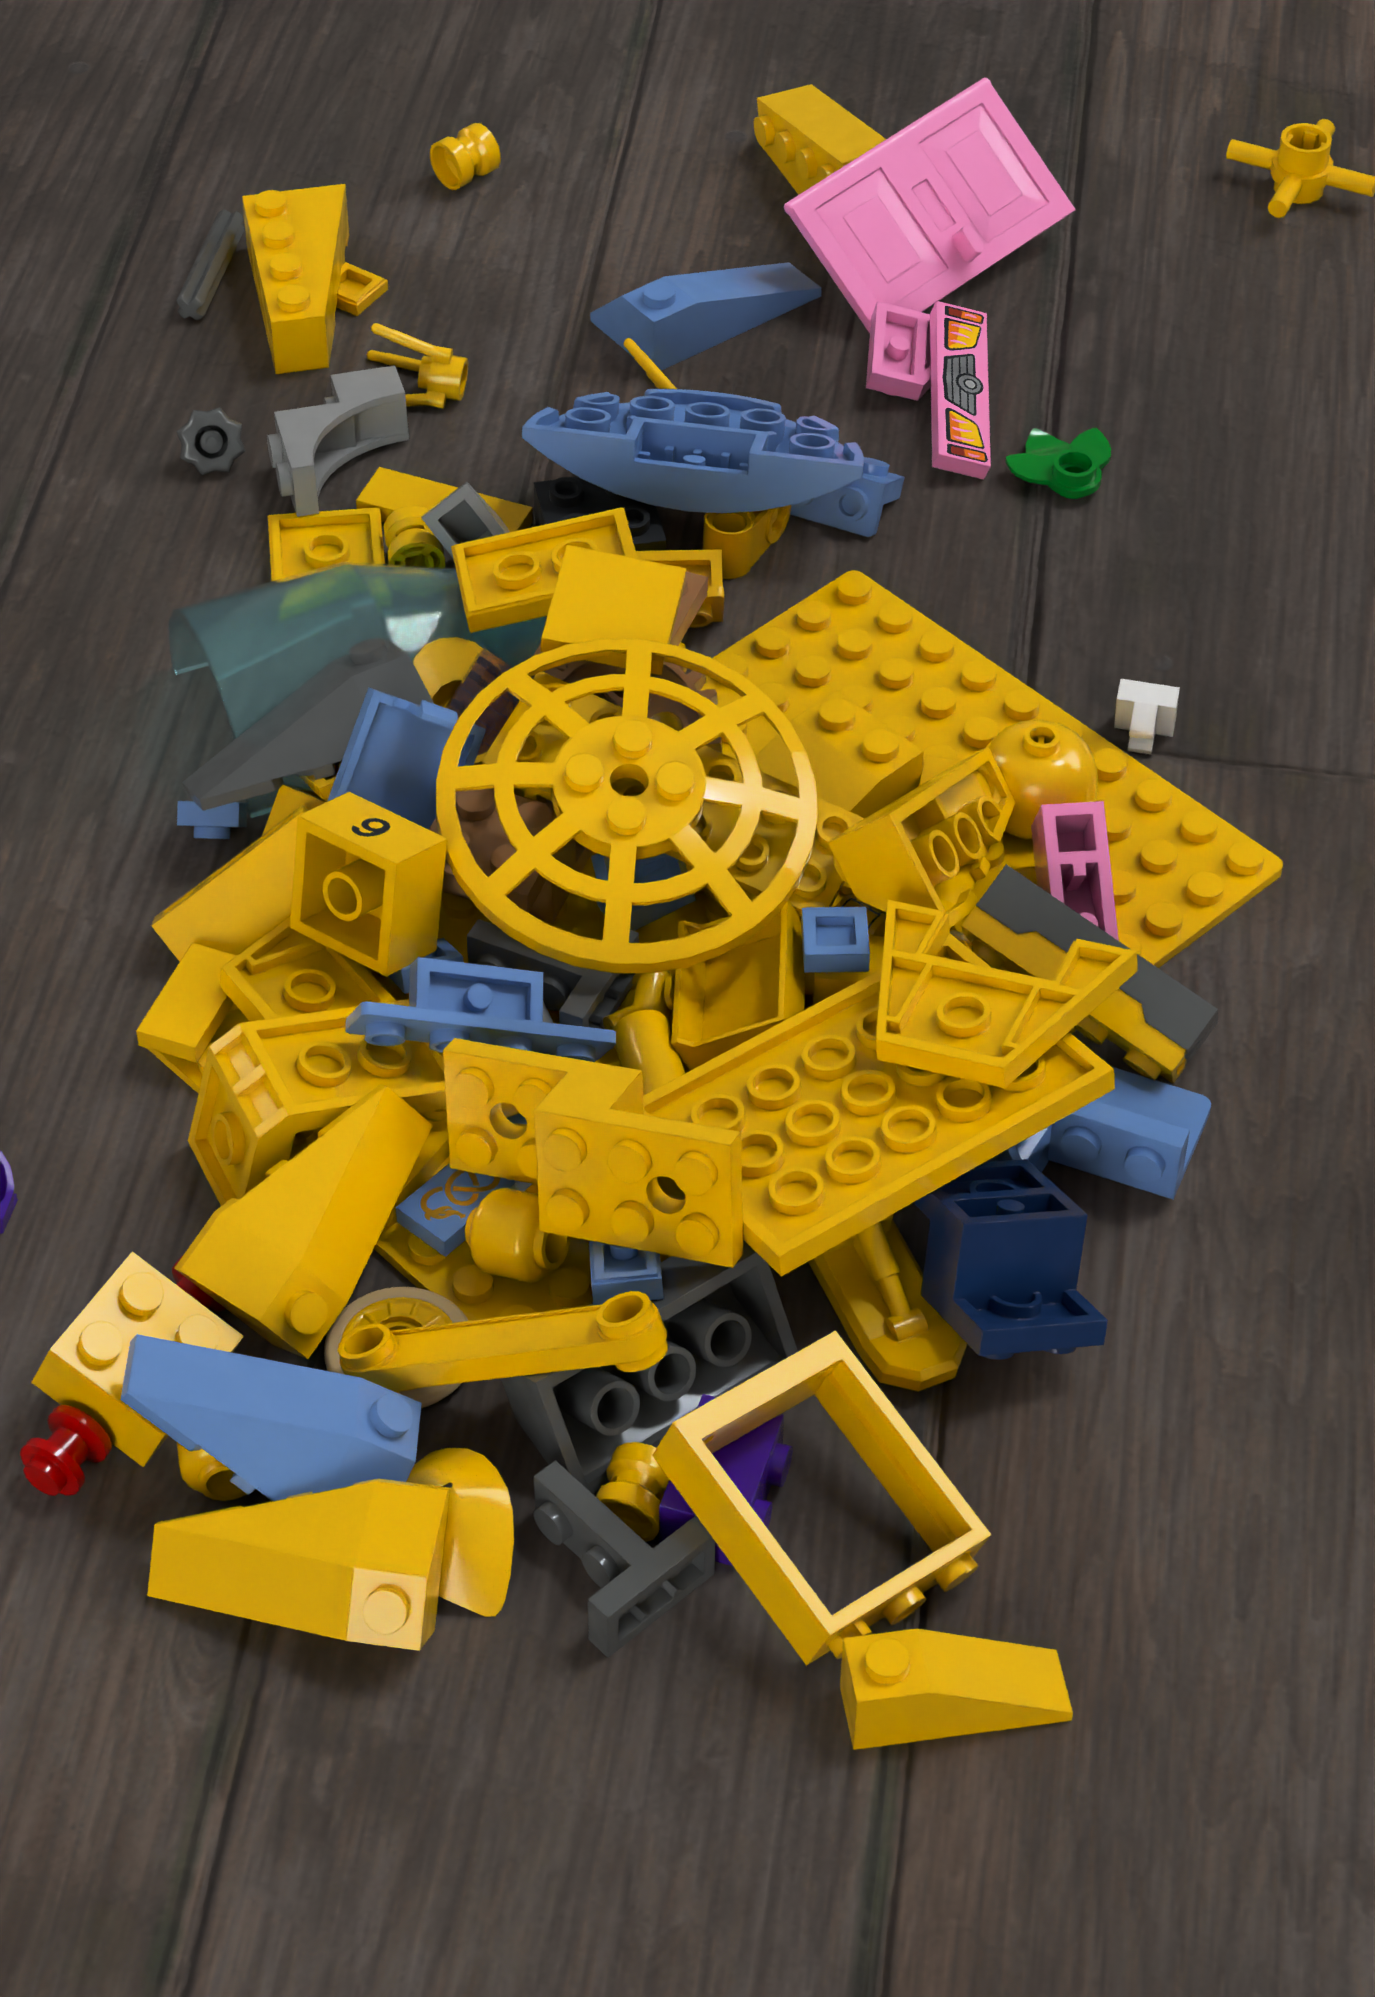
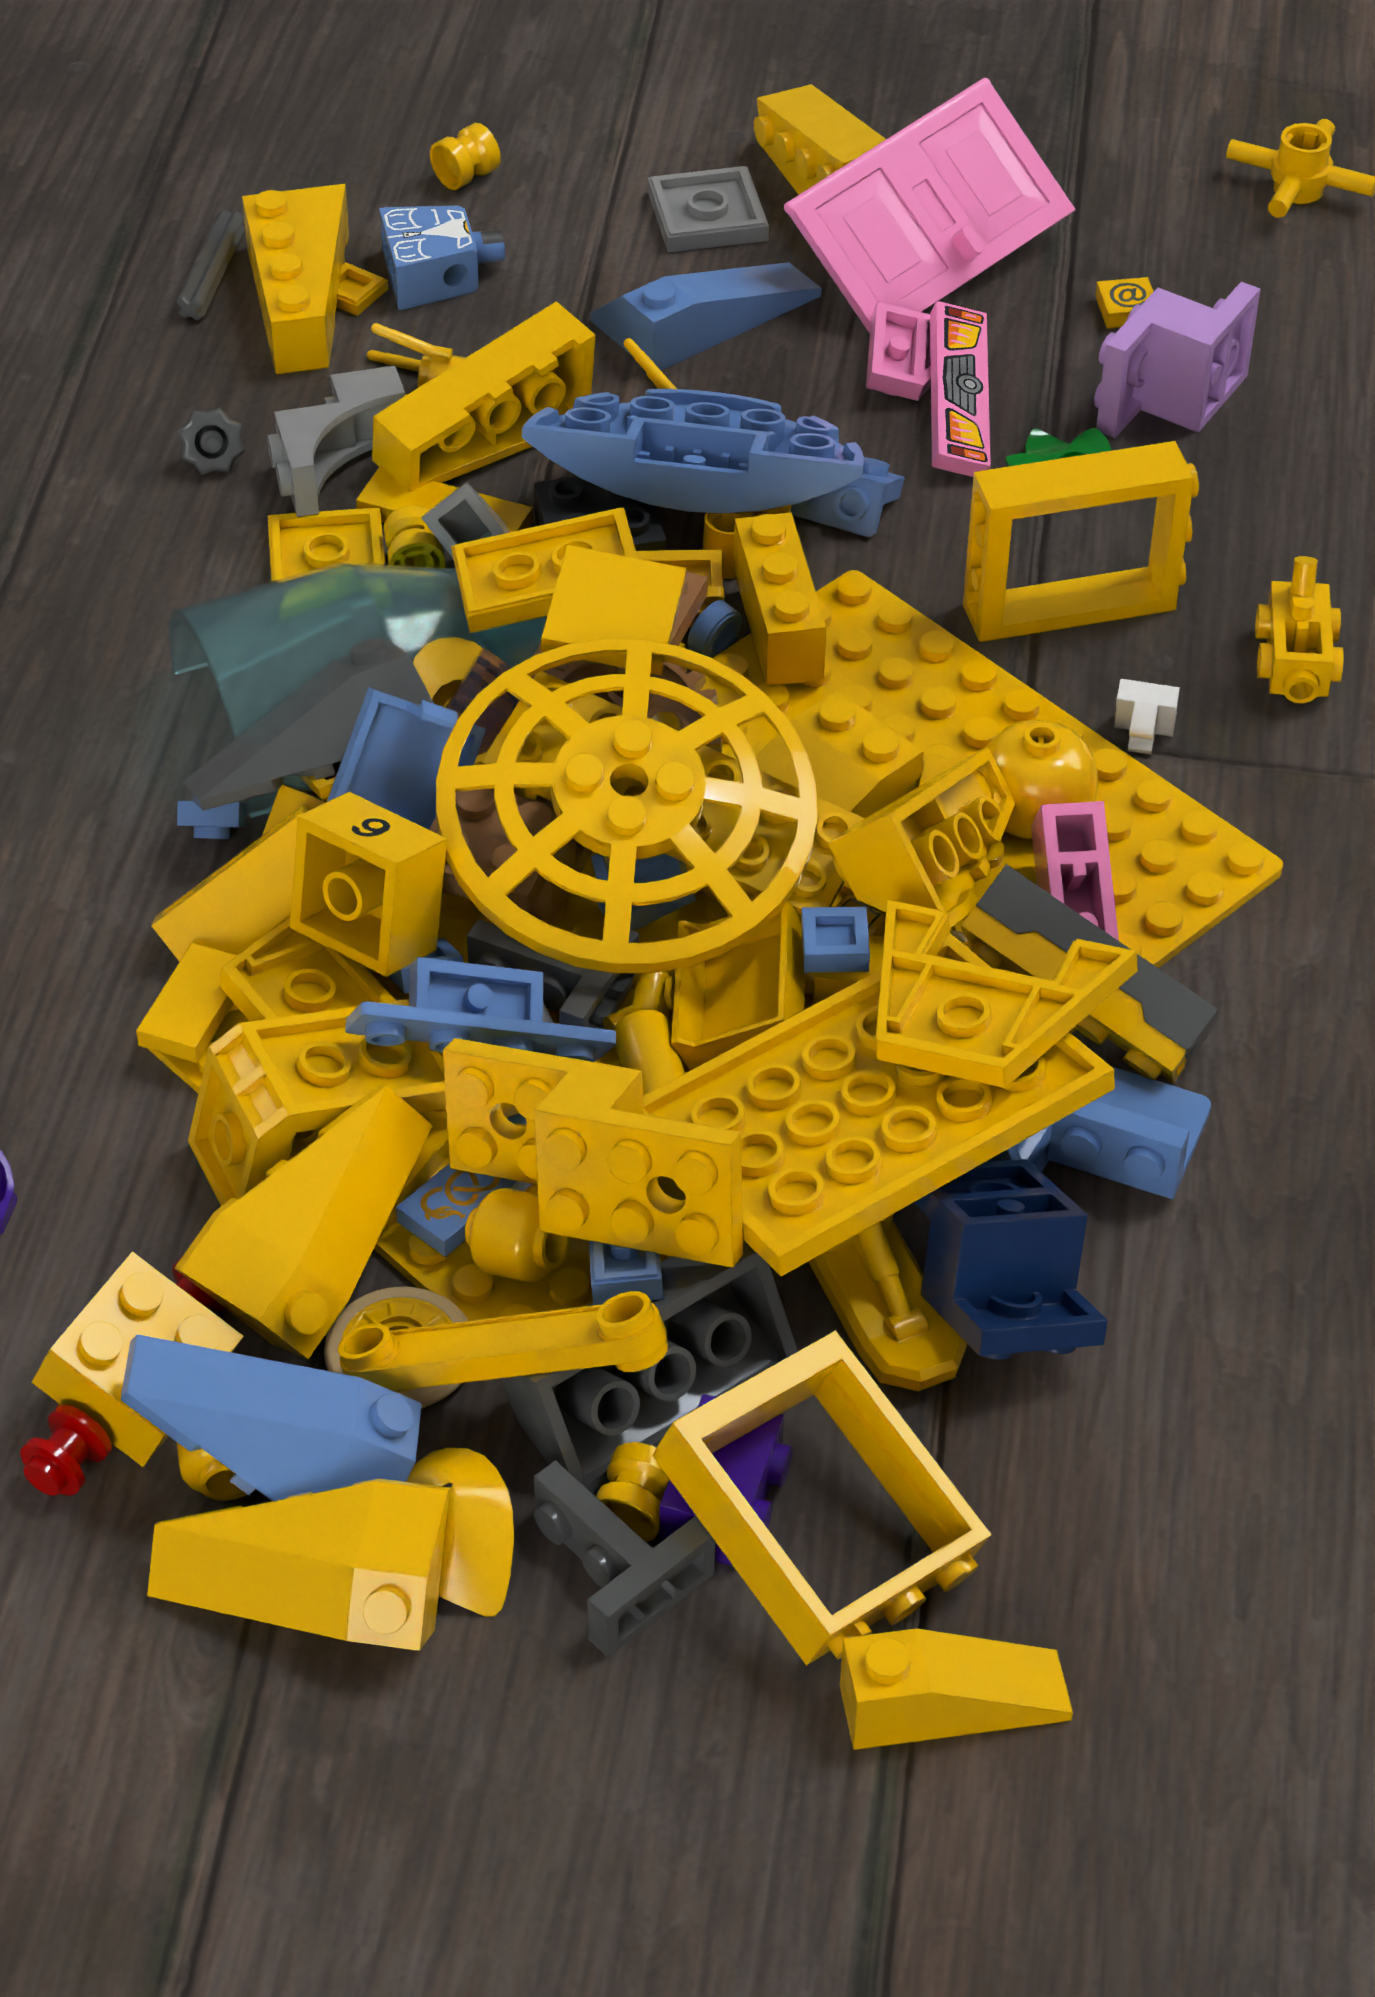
none -> yellow wedge [372,301,595,492]
none -> medium blue torso [379,206,505,310]
none -> light grey tile [648,166,769,253]
none -> medium blue tile [688,600,742,658]
none -> yellow brick [734,512,827,687]
none -> yellow window [963,441,1199,642]
none -> lavender bracket [1094,282,1261,439]
none -> yellow tile [1095,277,1153,329]
none -> yellow brick [1255,556,1344,704]

